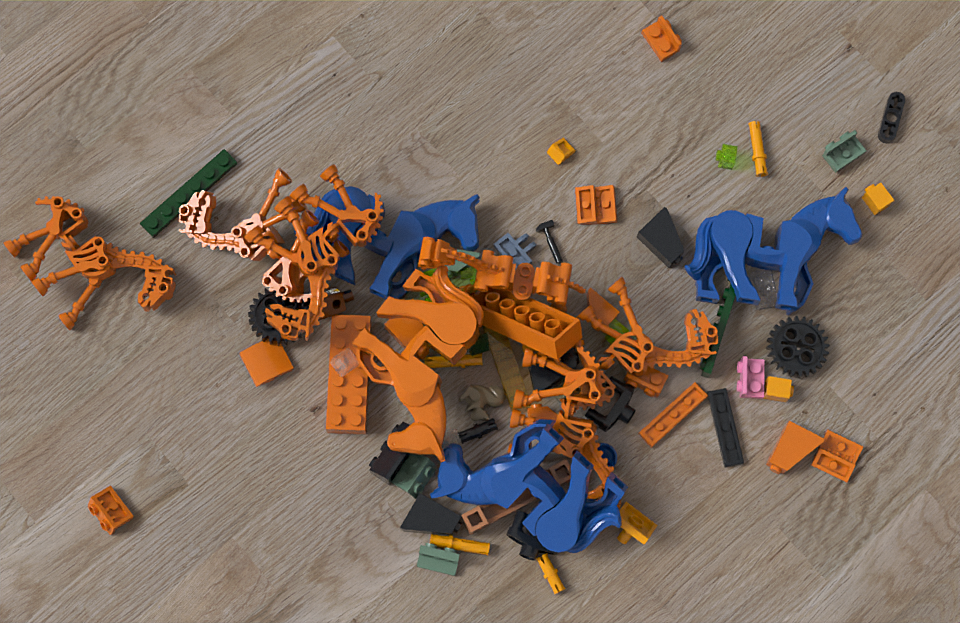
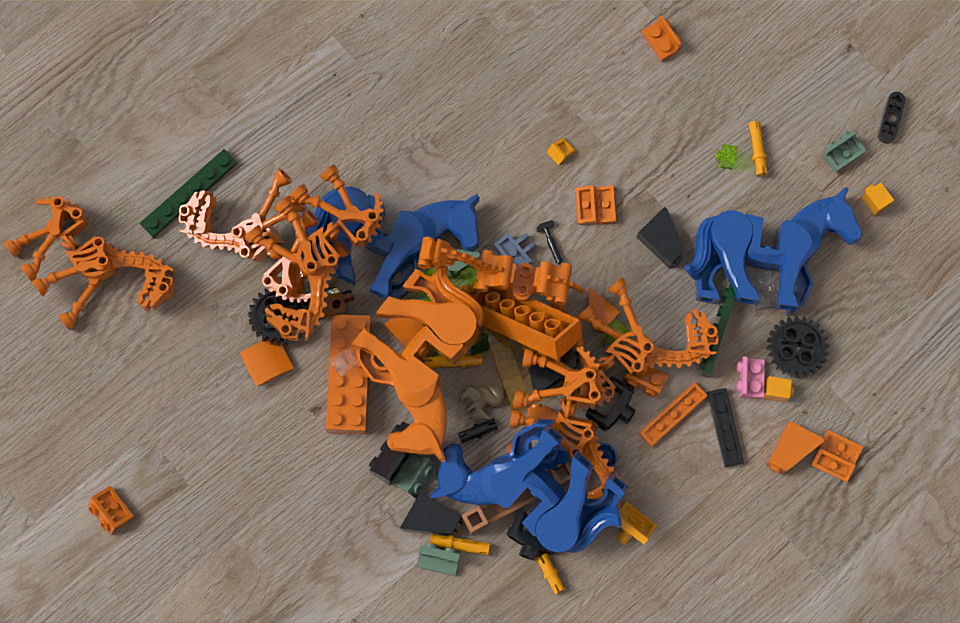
none -> blue hair [539,444,569,470]

